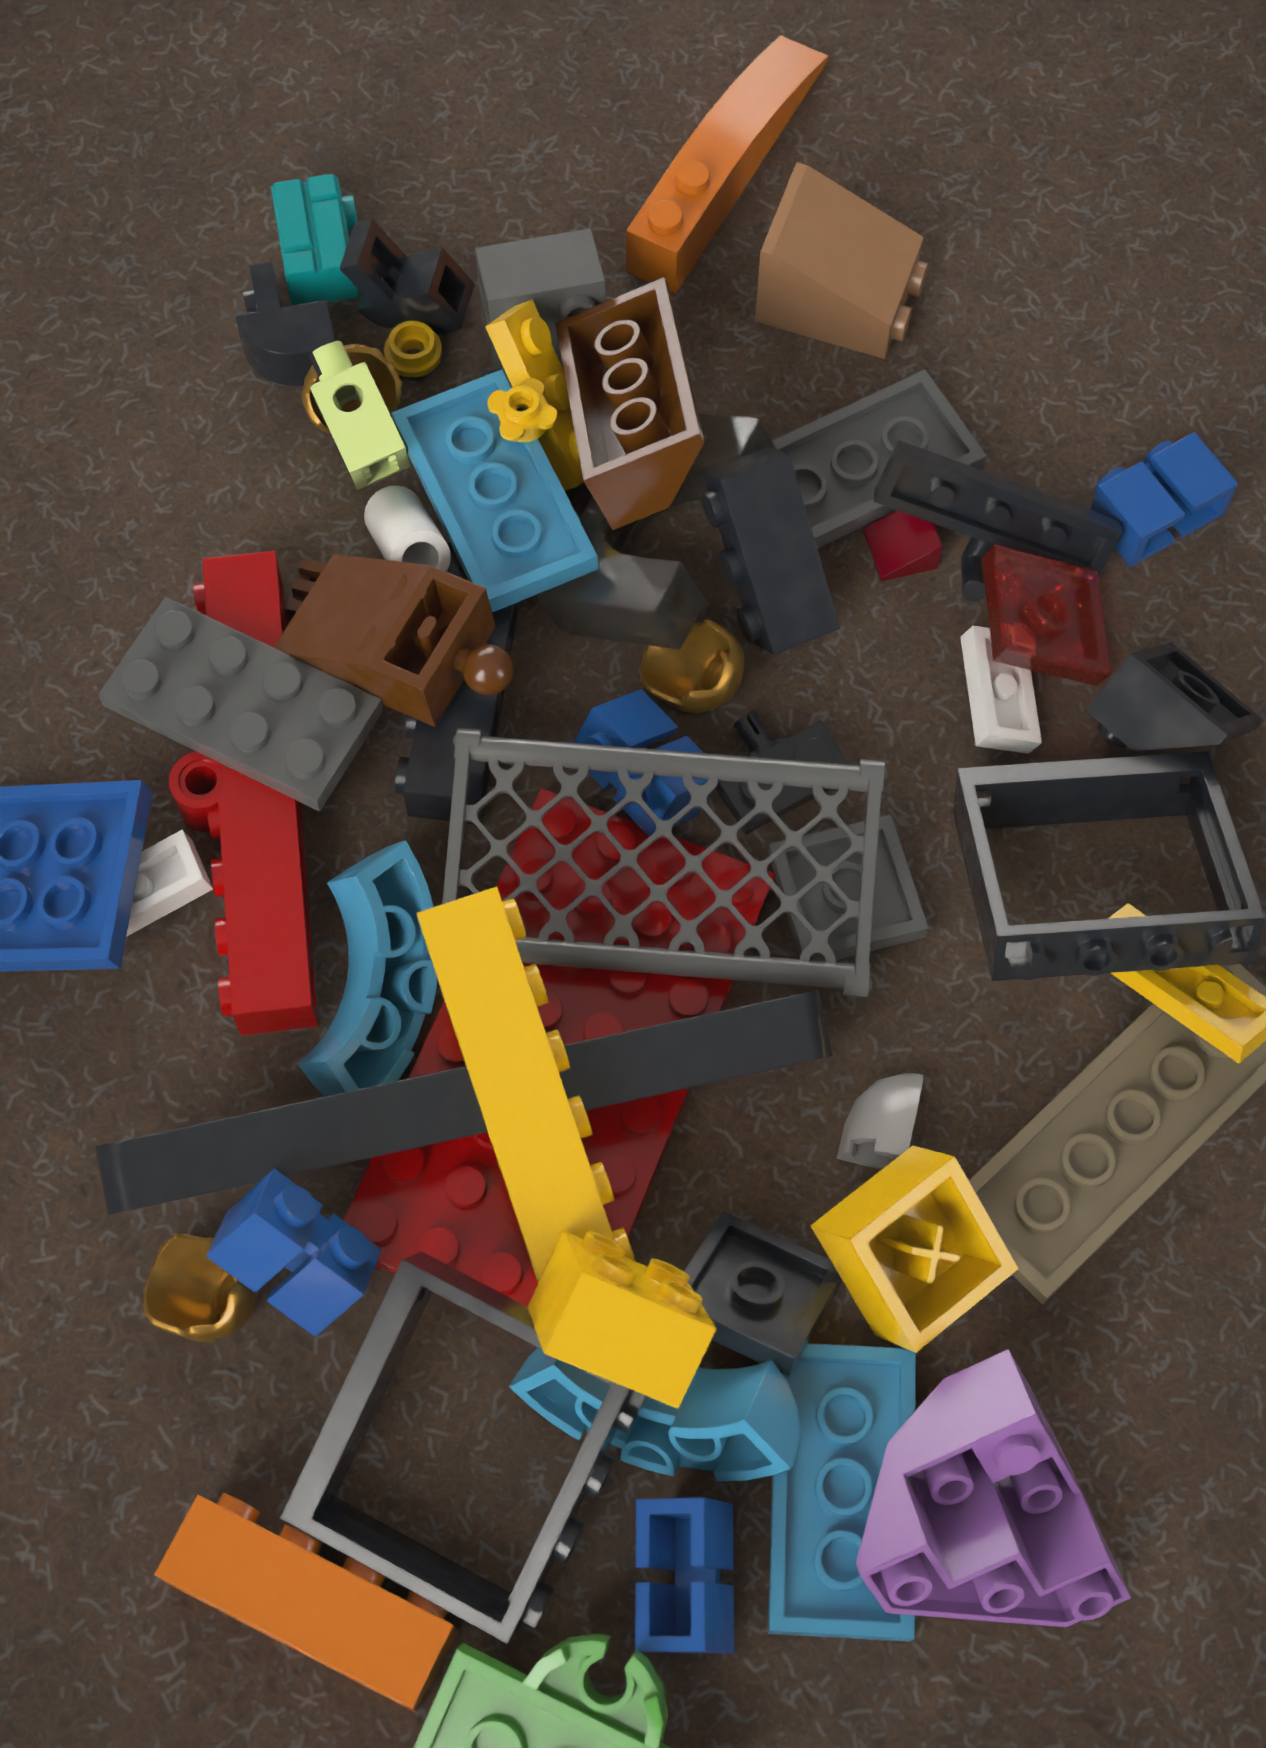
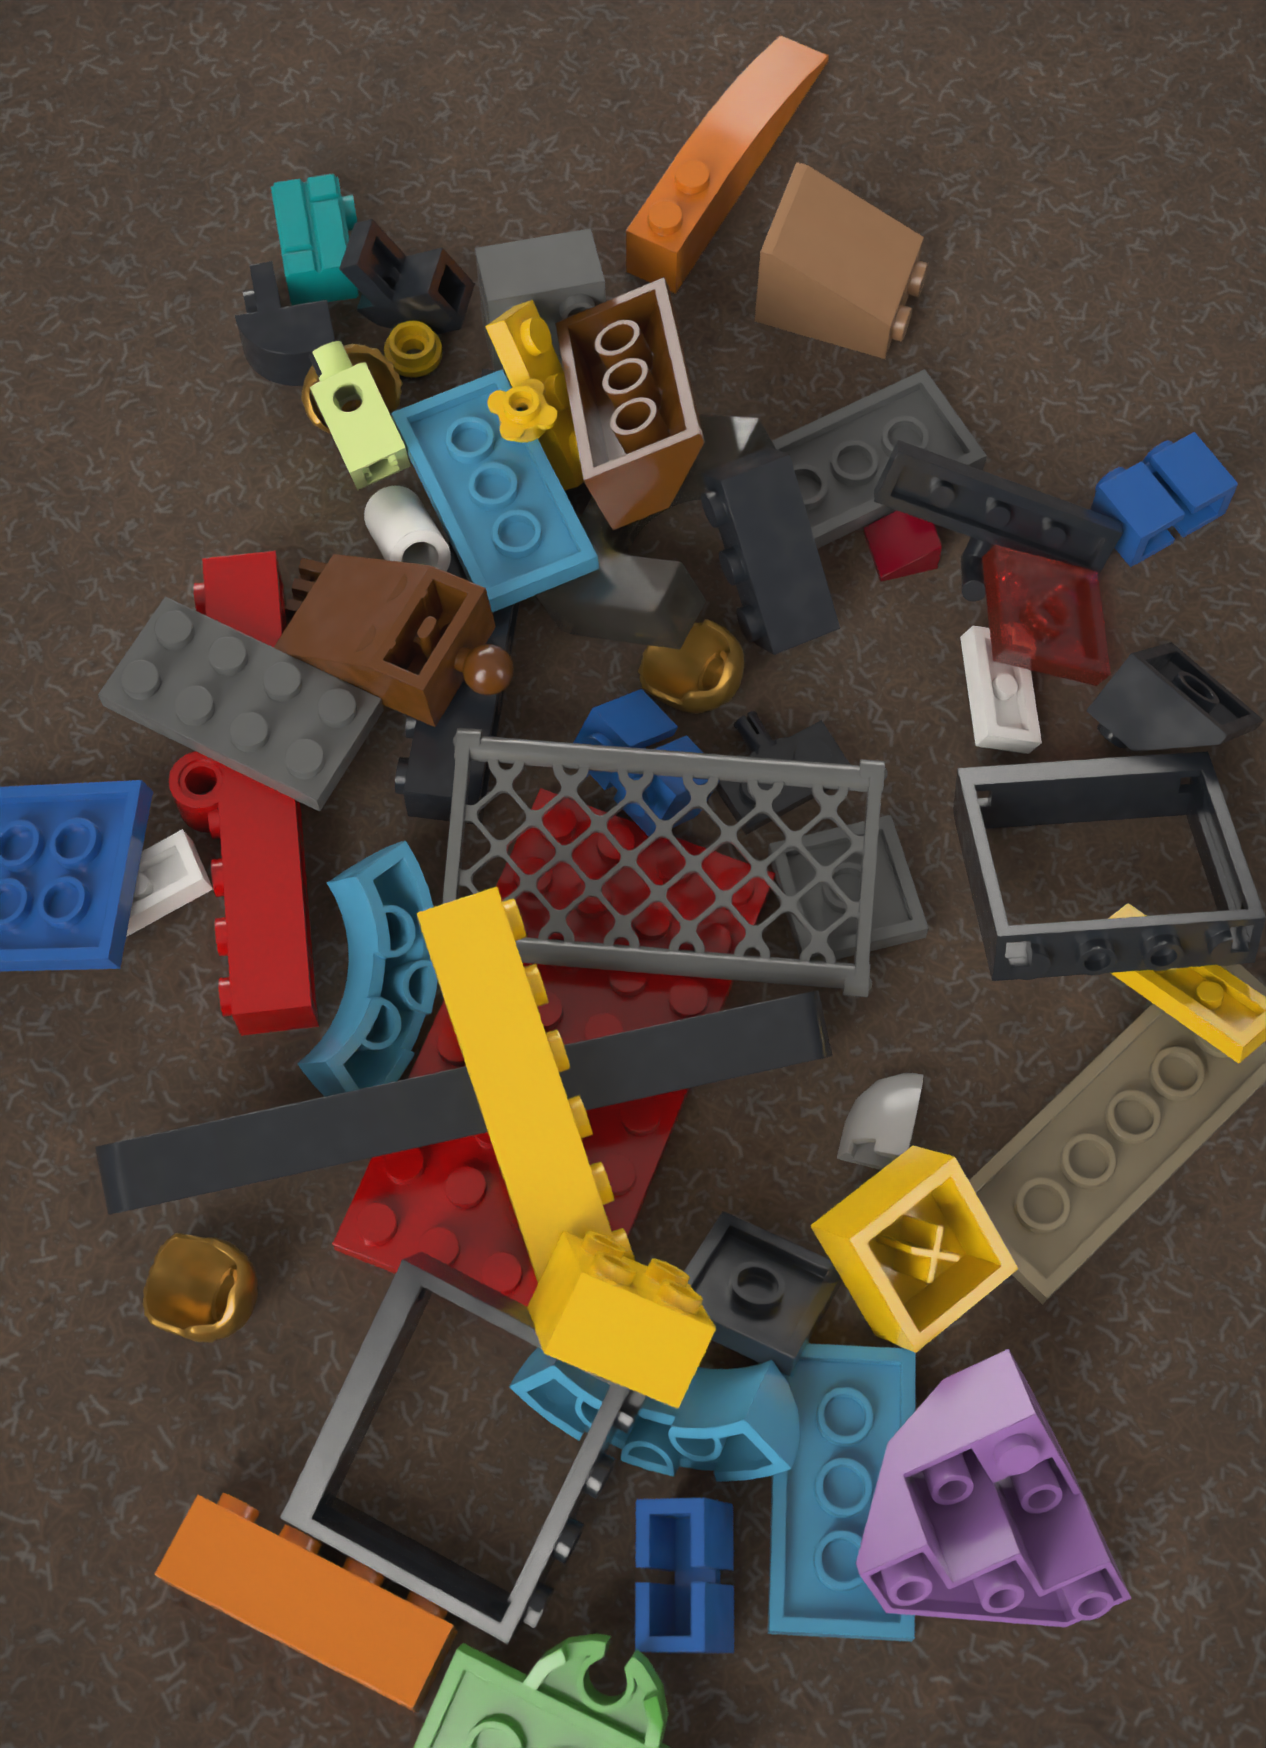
blue piece [206,1168,382,1337] -> none

